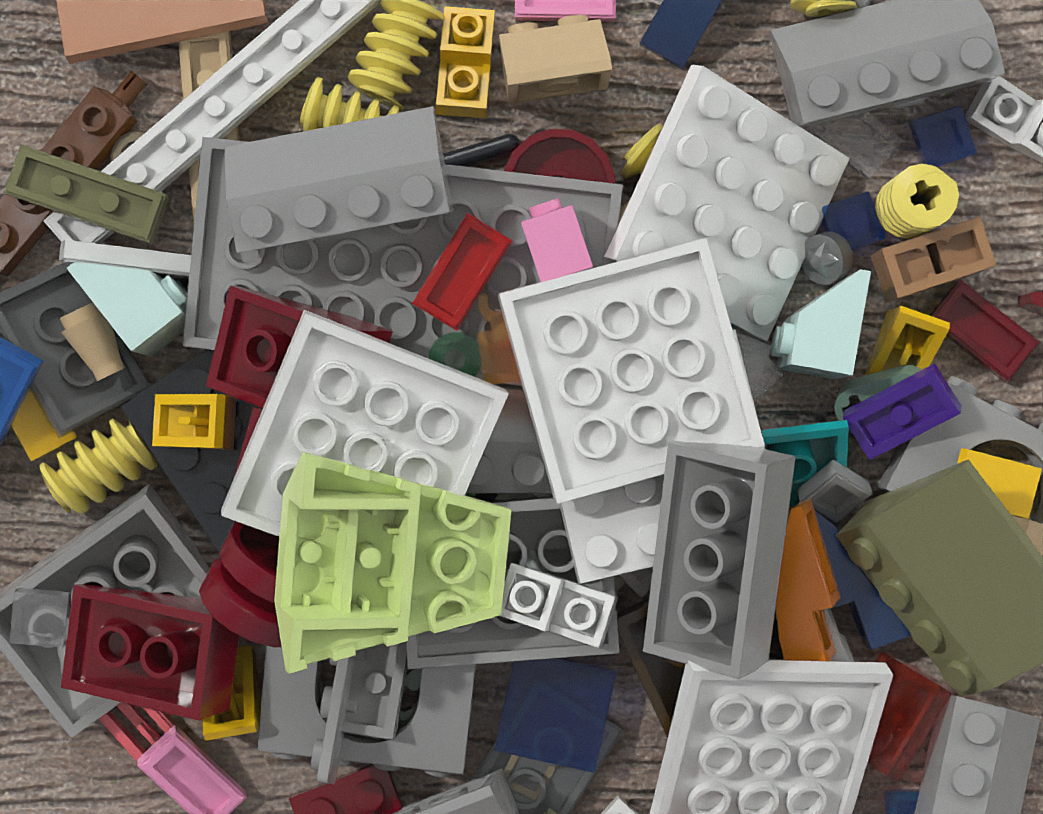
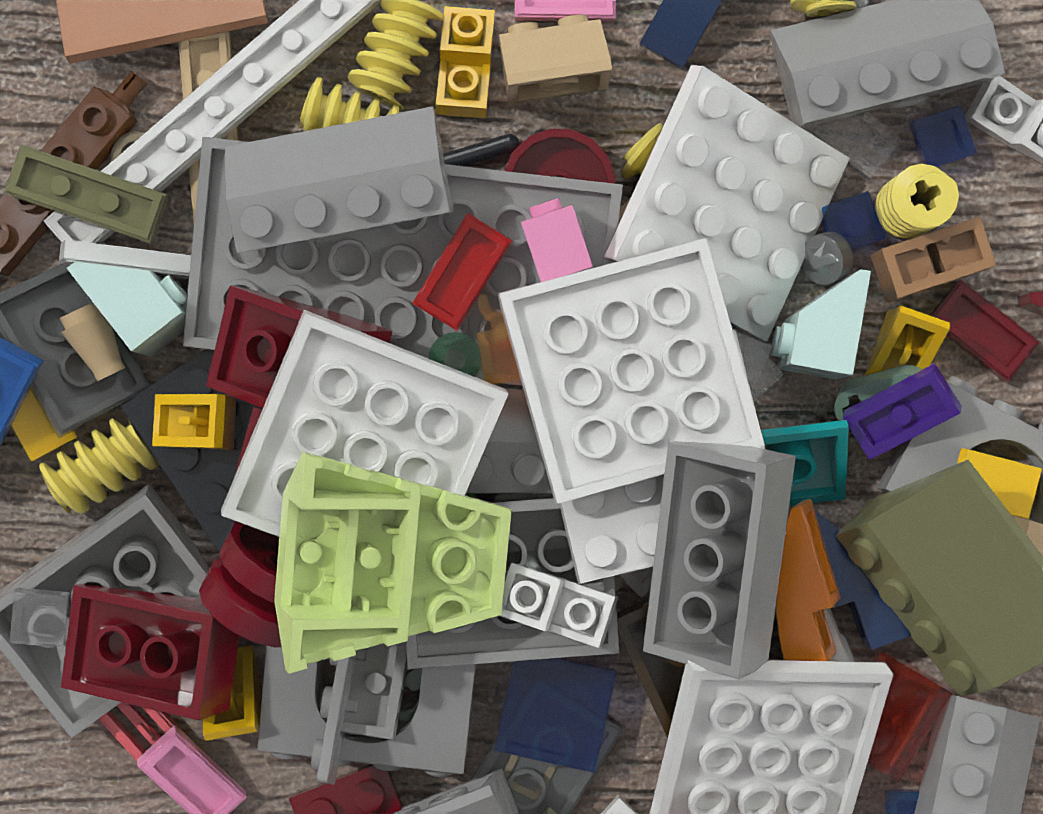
light grey tile [797,460,872,523] -> none

